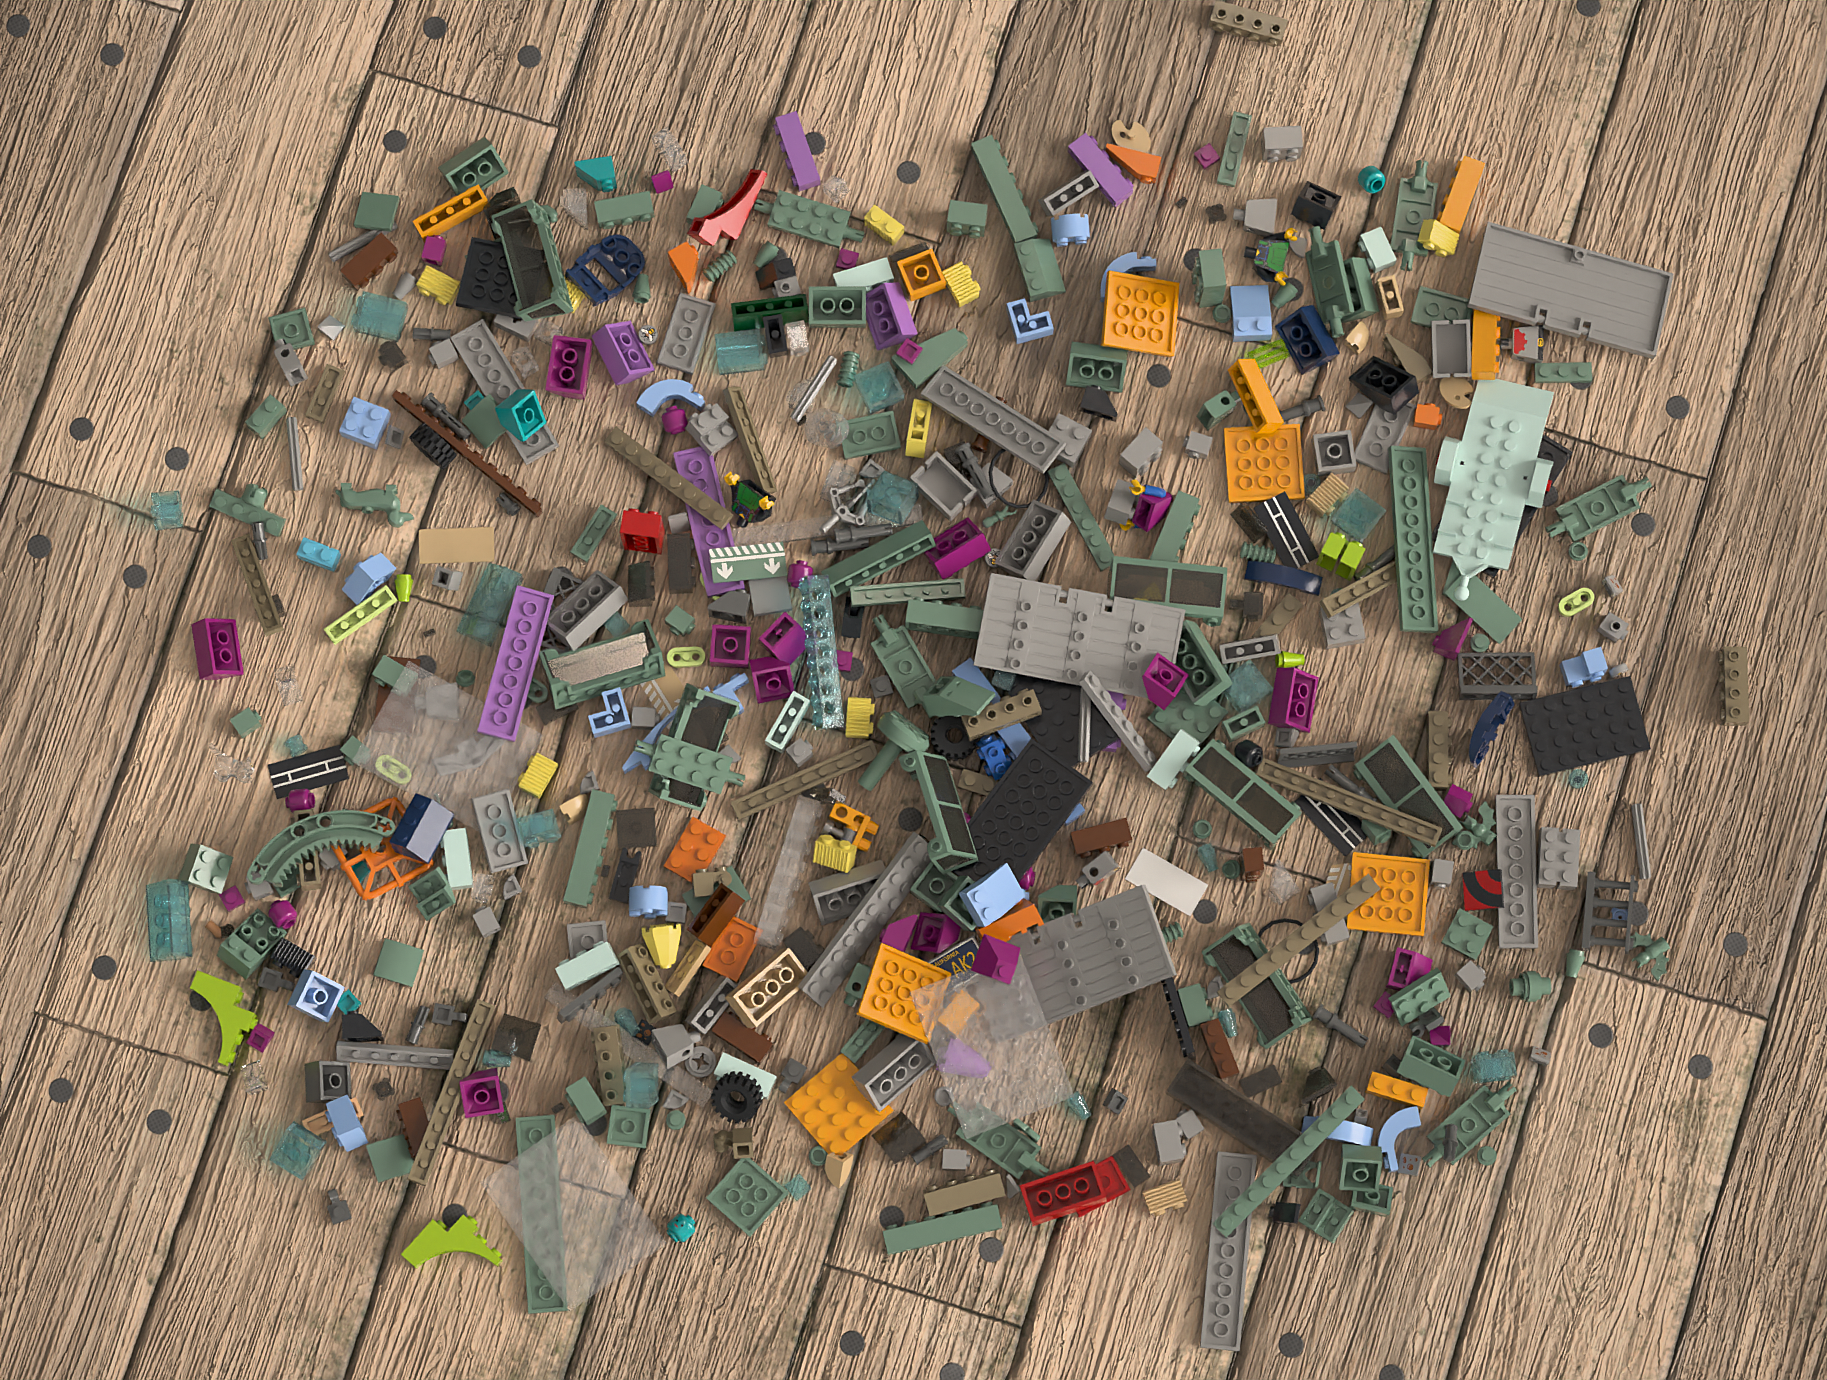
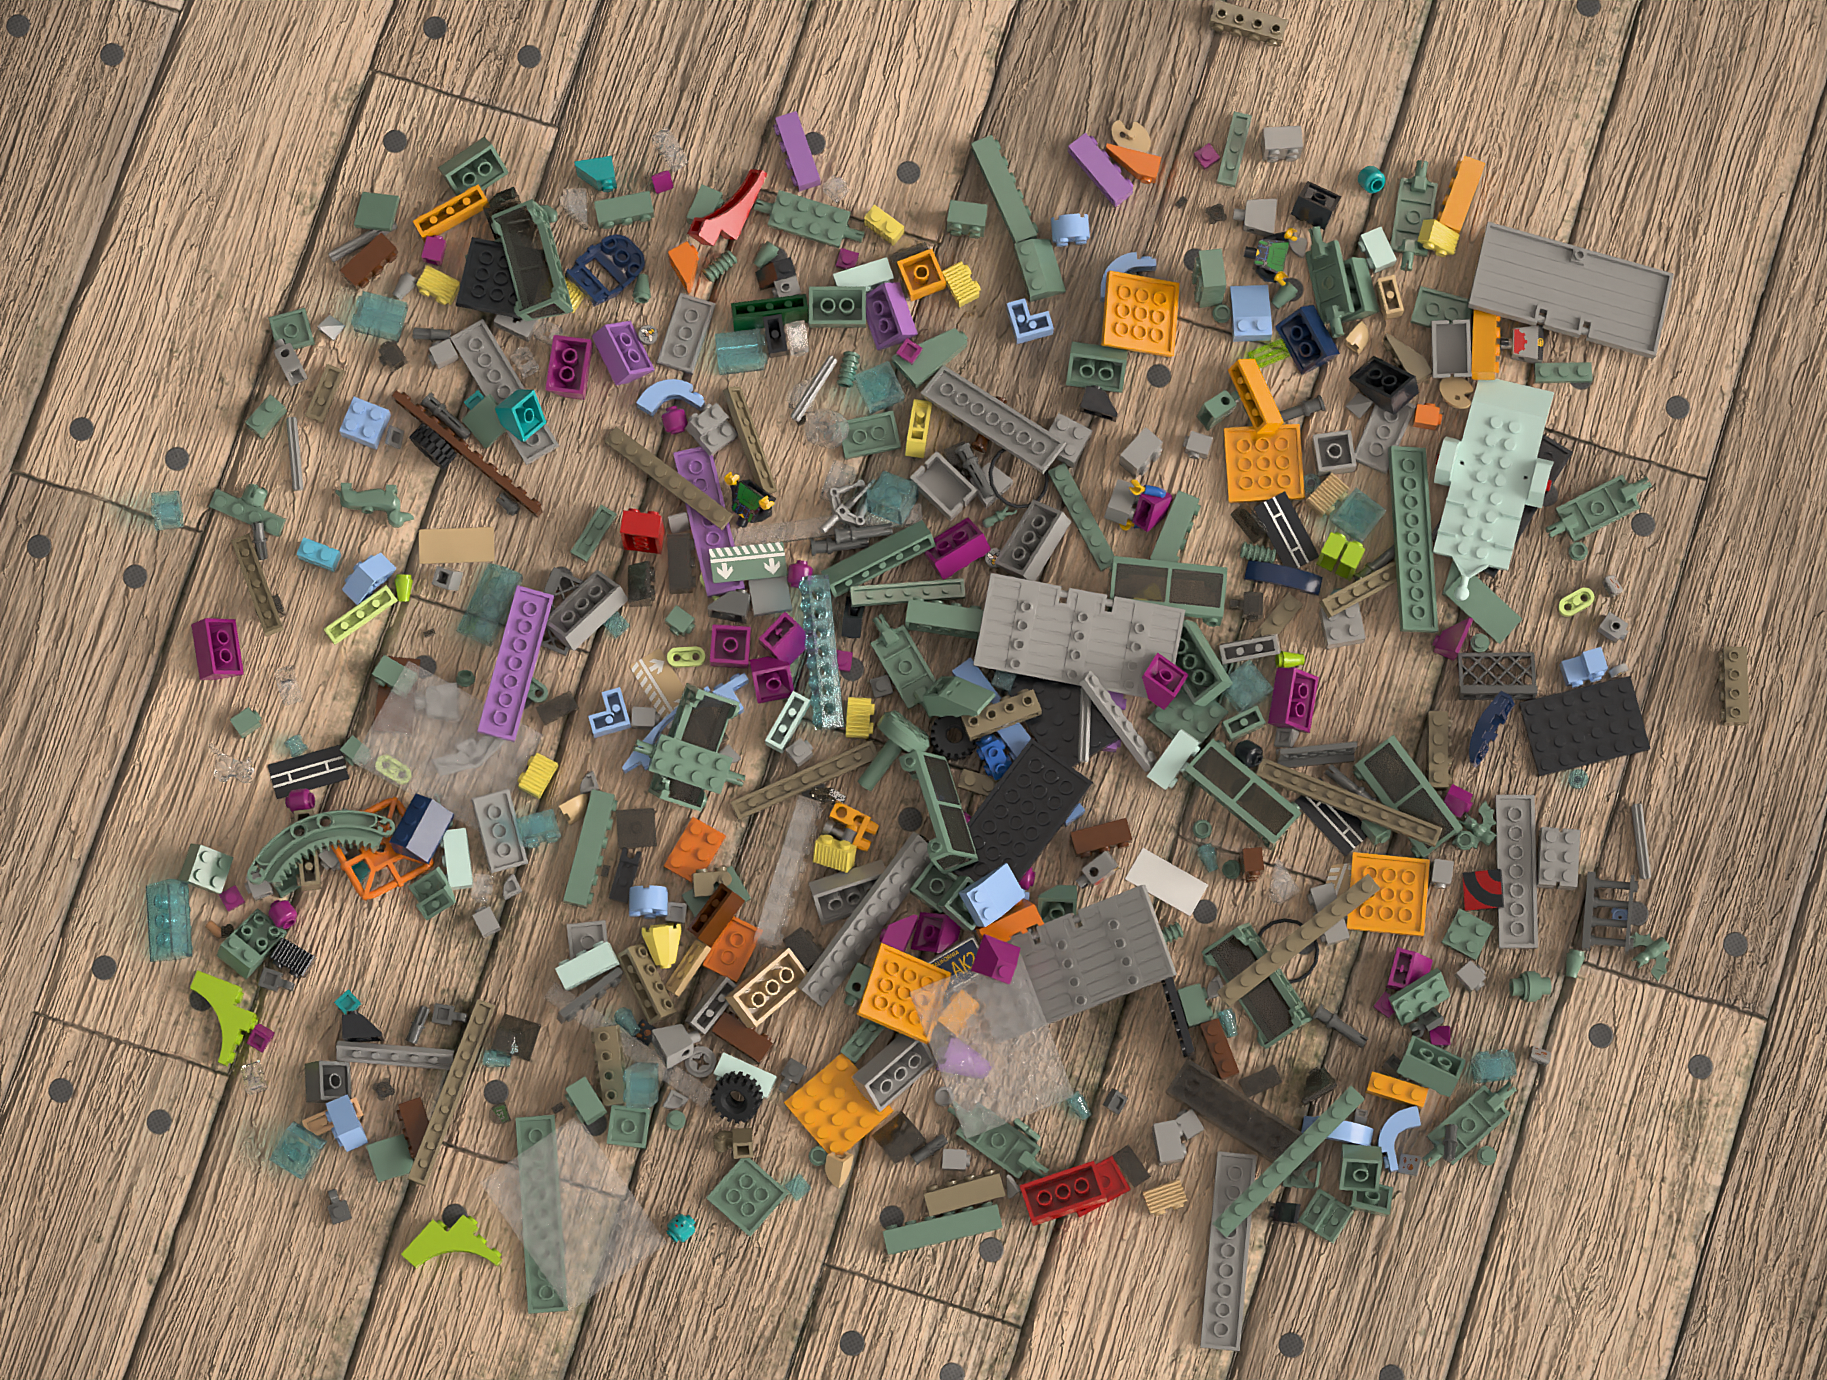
light blue brick [287,969,345,1022] -> none
sand green slope [373,938,424,987] -> none
magenta slope [459,1068,504,1118] -> none
windscreen [539,619,666,709] -> none
light grey tile [859,459,885,479] -> none
light grey brick [1038,170,1099,216] -> none

